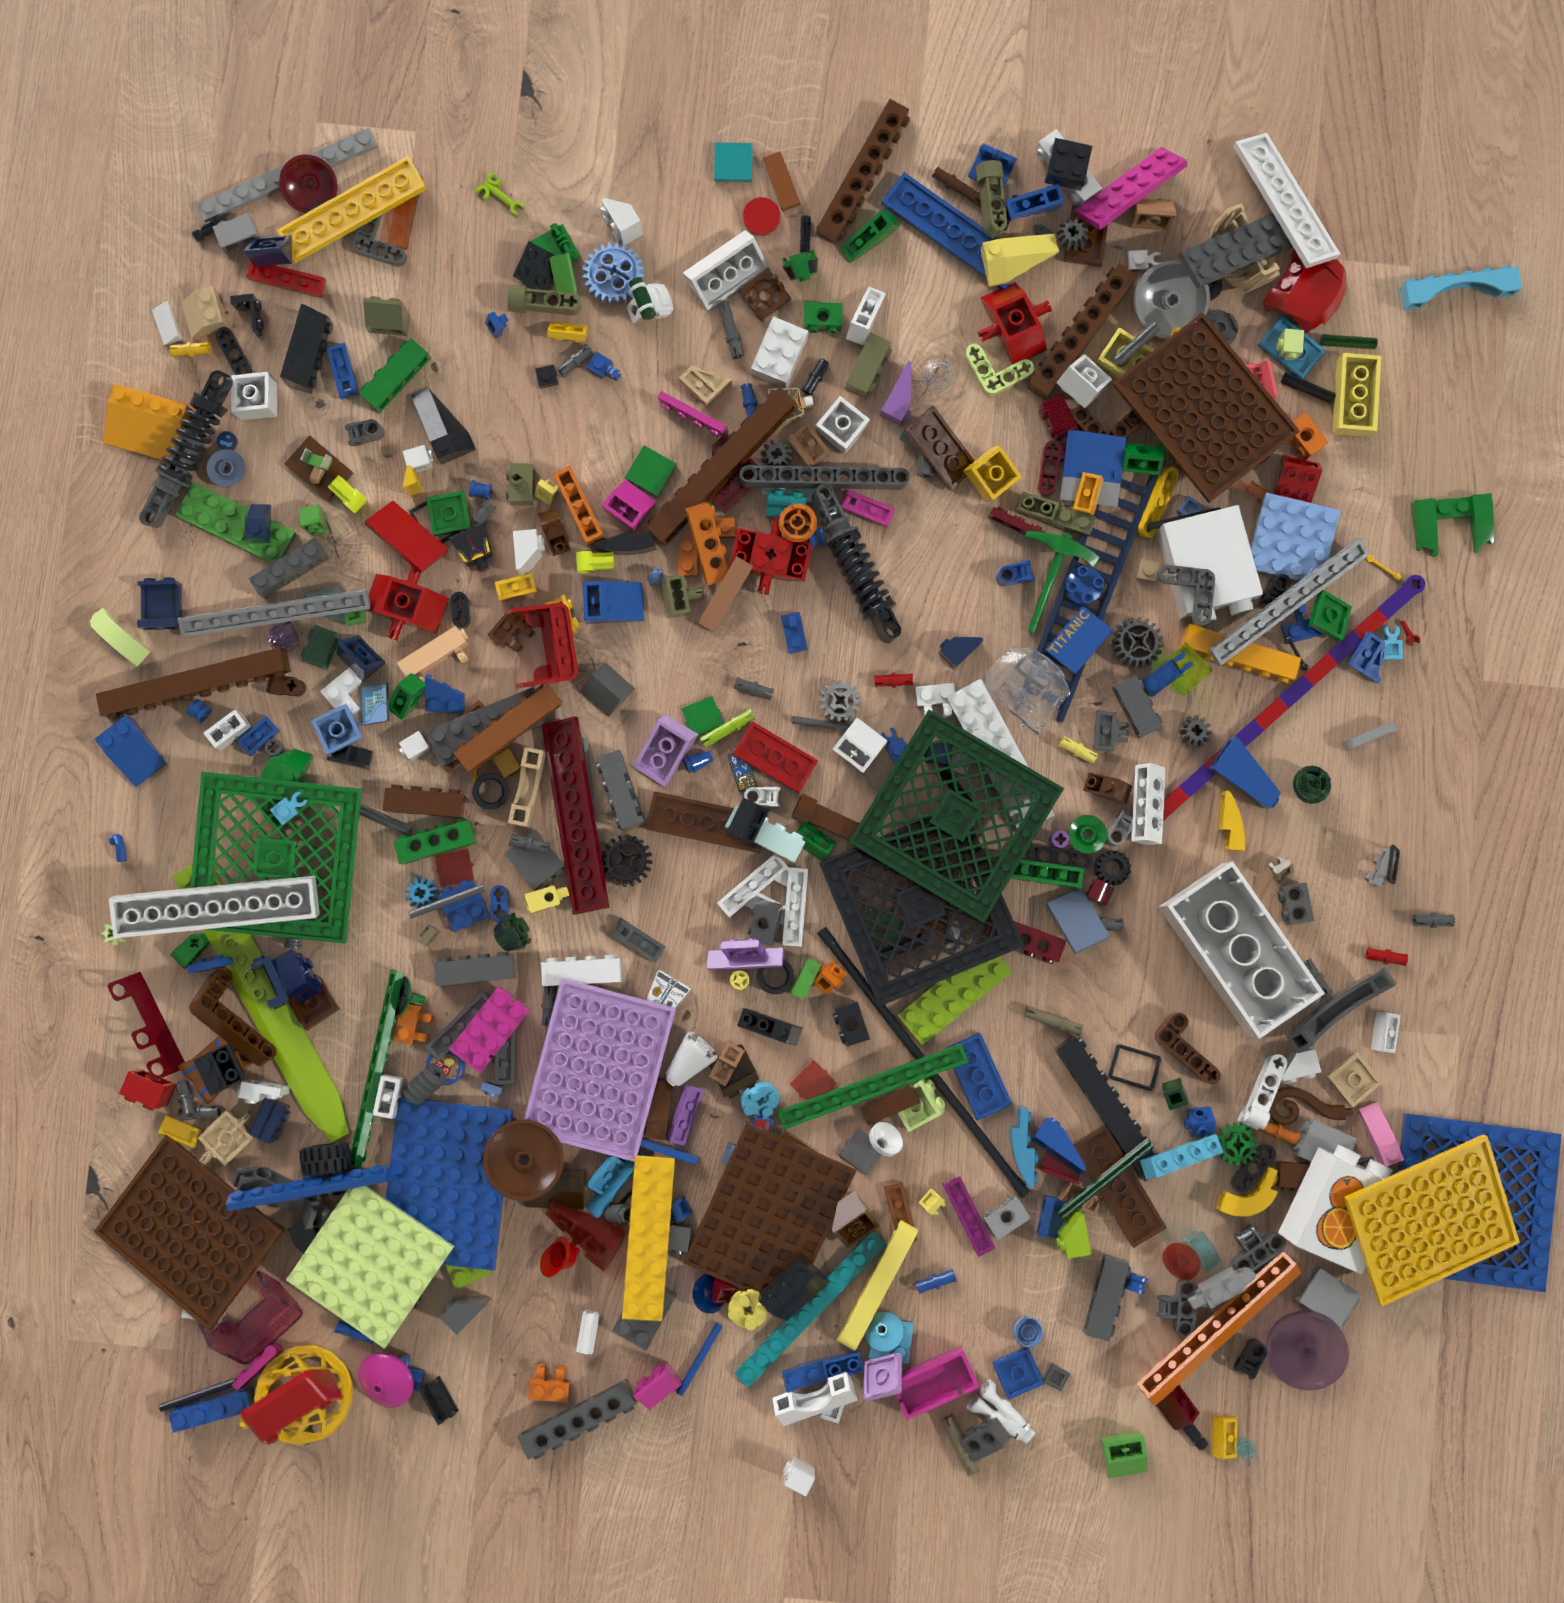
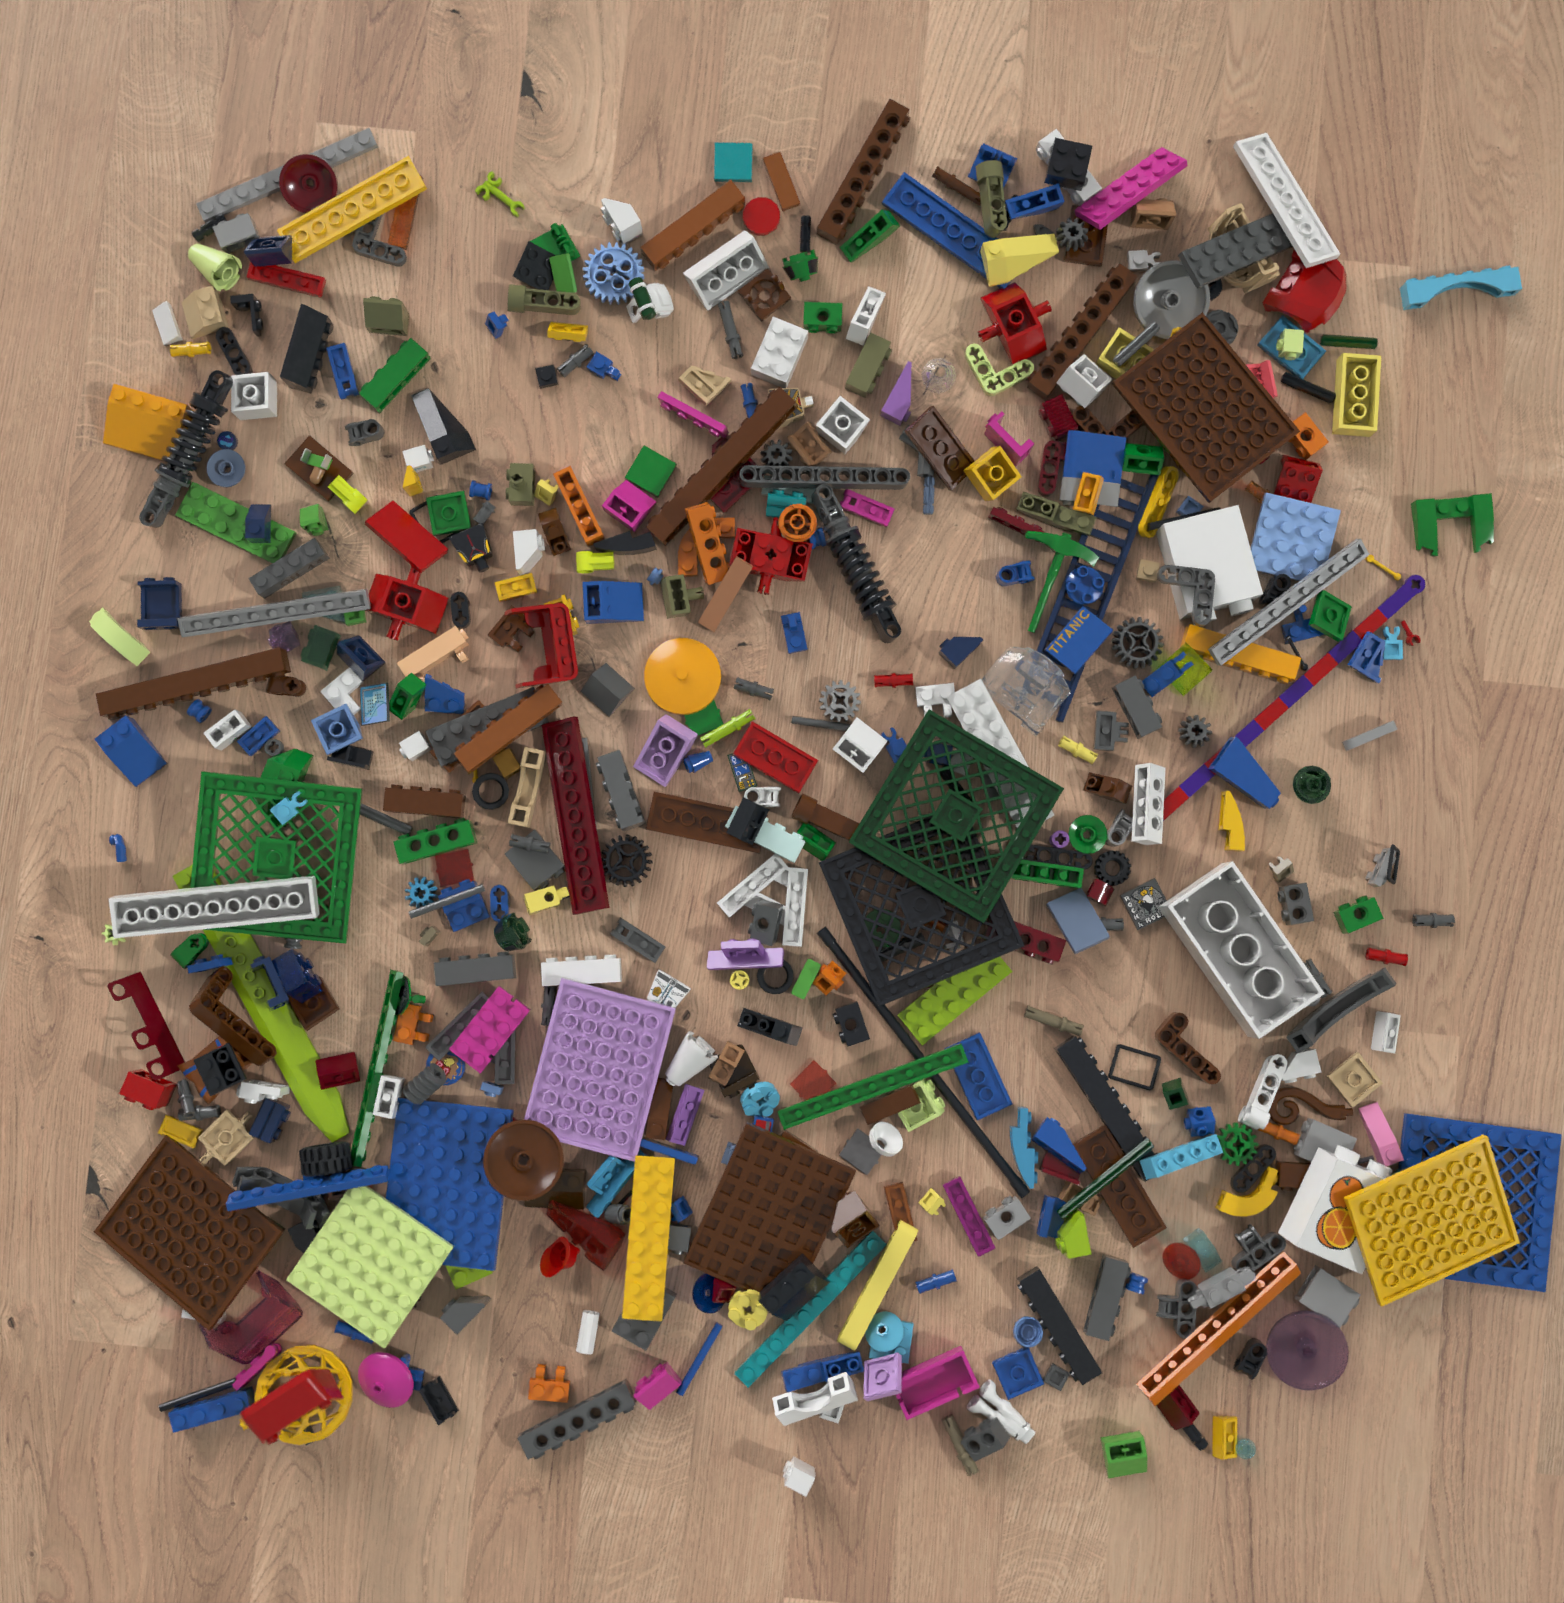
black axle [802,359,830,396] -> none
none -> yellowish green cone [188,243,242,291]
none -> dark red panel [315,1052,360,1090]
none -> dark orange brick [640,180,745,271]
none -> light orange dish [644,638,721,715]
none -> sand blue axle [923,477,935,515]
none -> dark pink panel [984,412,1034,467]
none -> black brick [1017,1266,1102,1386]
none -> tile [1120,878,1167,930]
none -> green brick [1333,895,1384,934]

